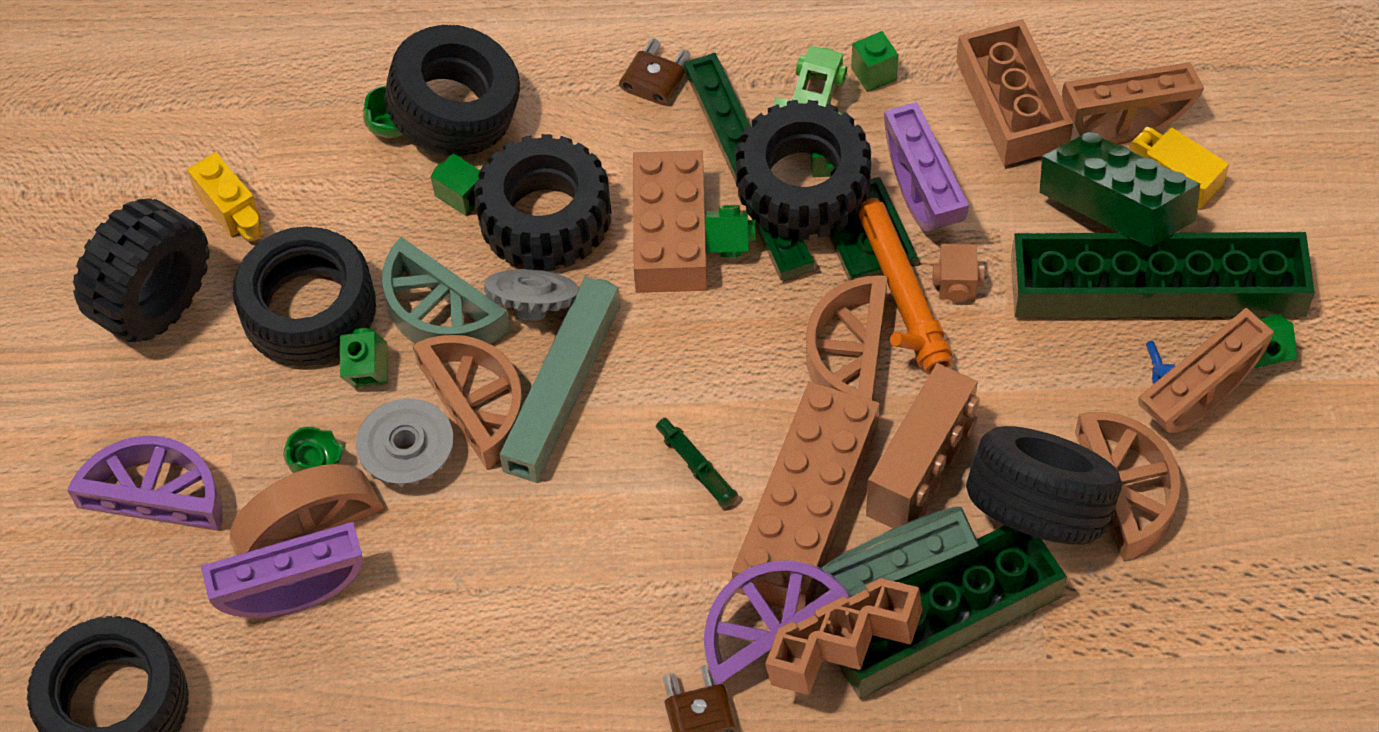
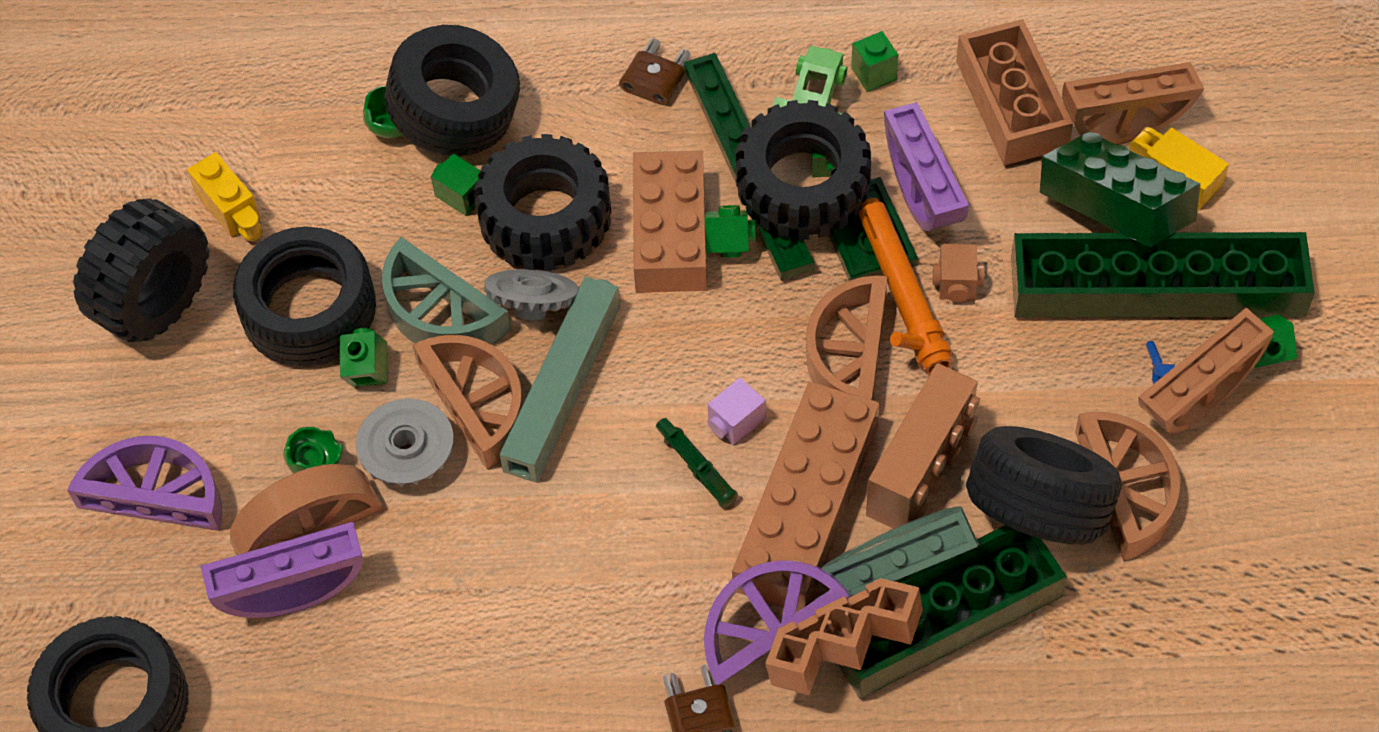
none -> lavender brick [708,378,766,445]

